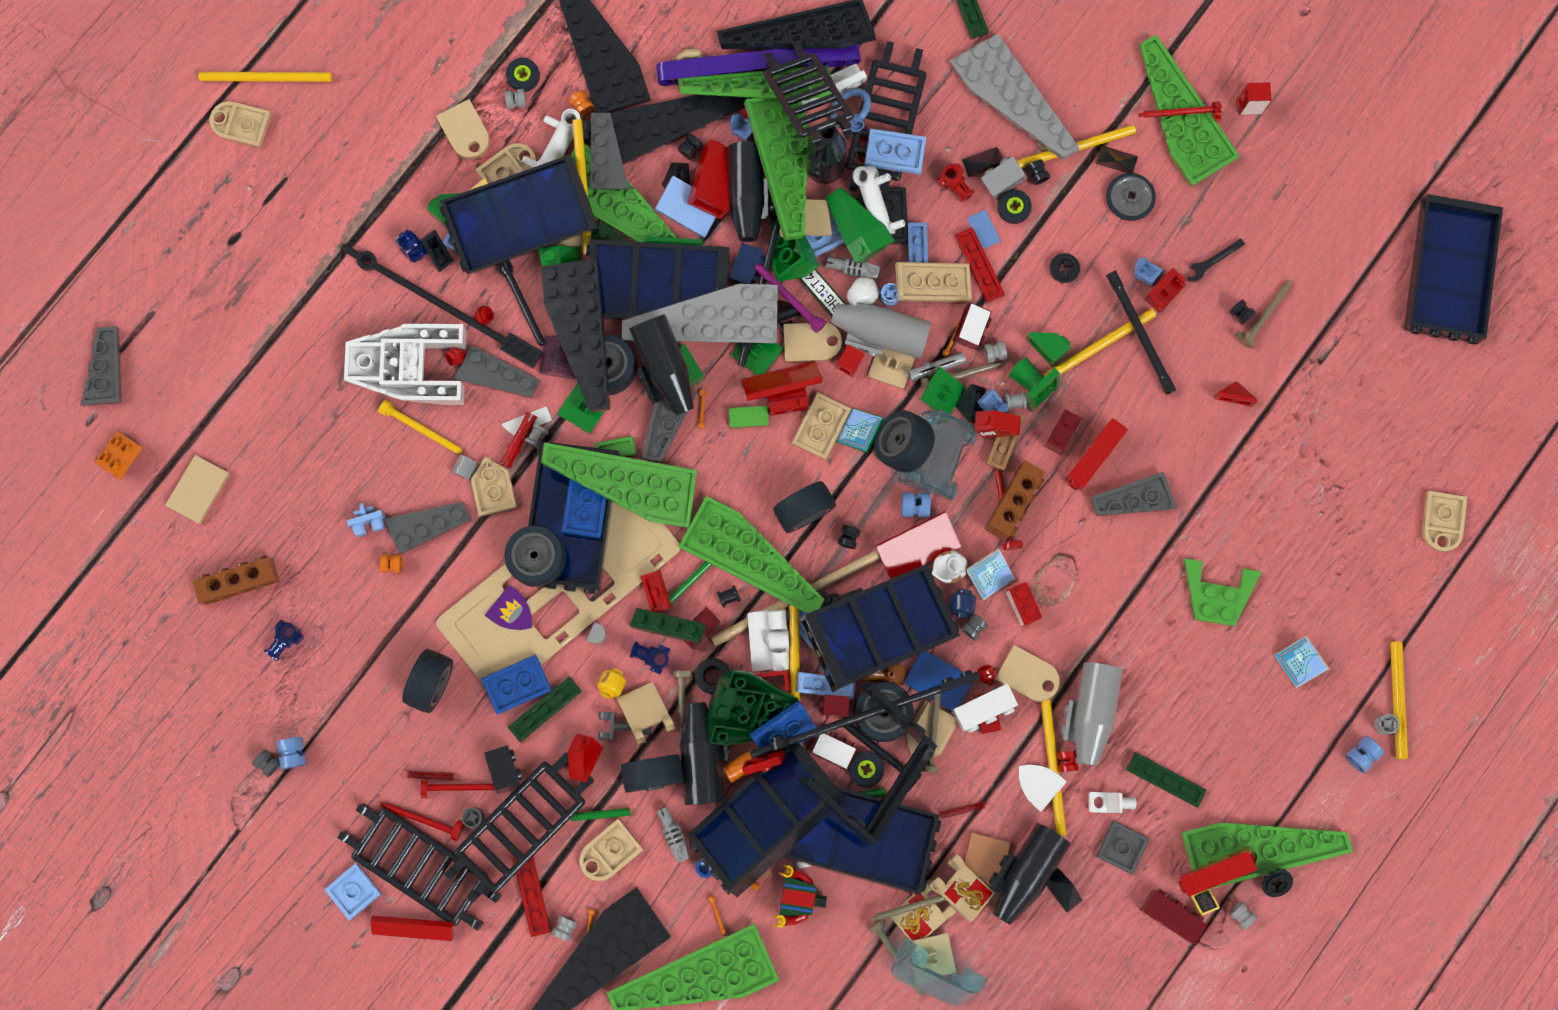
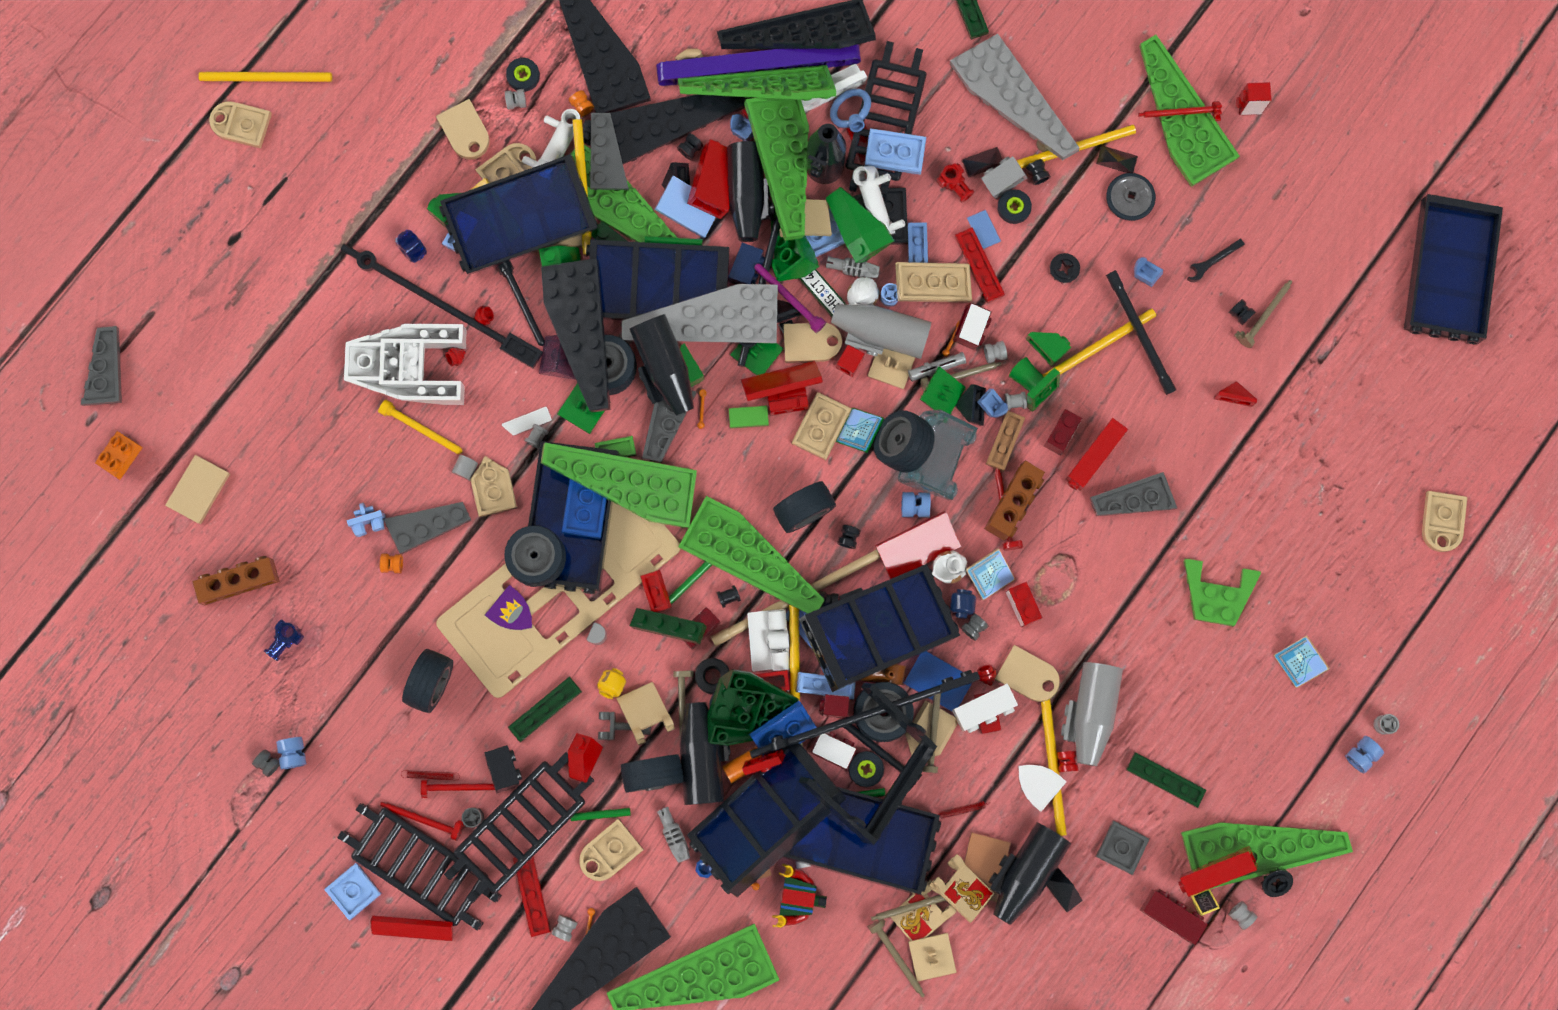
black slope [420,230,454,272] -> none
dark grey wing [454,345,540,398] -> none
blue tile [481,654,552,715] -> none
red pin [500,412,538,469] -> none
clear blue connector [629,641,671,675] -> none
orange hinge [708,895,727,936] -> none
black bar [763,41,854,151] -> none
clear light blue windscreen [890,937,987,1007] -> none
red slope [975,410,1021,438] -> none
white bracket [1089,792,1137,813] -> none
red hinge [1144,268,1186,313] -> none
yellow axle [1390,641,1408,759] -> none

